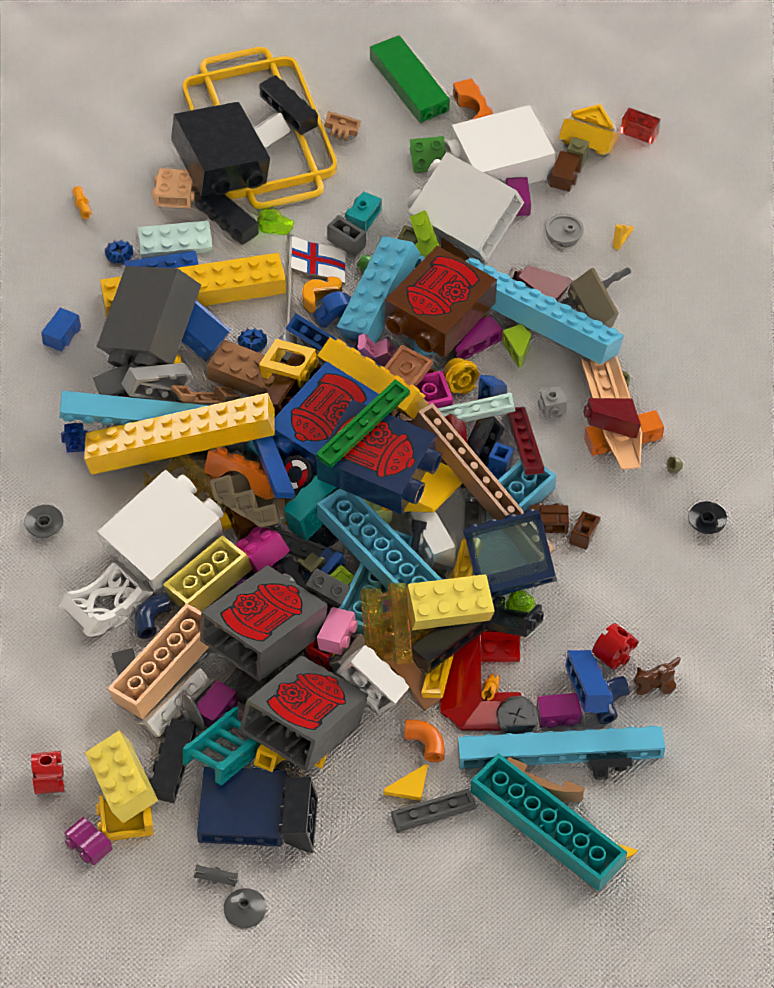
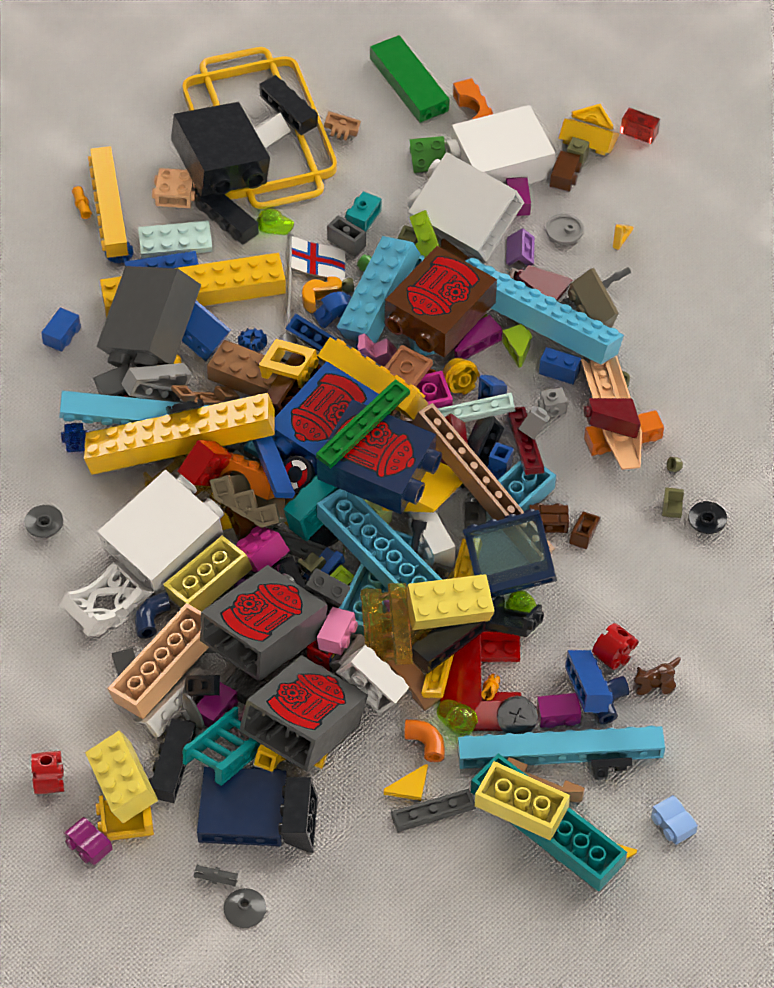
none -> yellow brick [88,146,128,258]
none -> black tile [166,399,204,414]
none -> red brick [177,440,232,486]
none -> black hinge [185,675,220,696]
none -> olive hinge [342,278,354,293]
none -> clear neon green cap [437,699,478,736]
none -> light yellow brick [475,761,570,841]
none -> medium lavender panel [506,228,535,266]
none -> light grey slope [519,406,550,439]
none -> blue brick [539,347,581,385]
none -> light blue brick [651,795,698,845]
none -> olive panel [662,487,684,518]

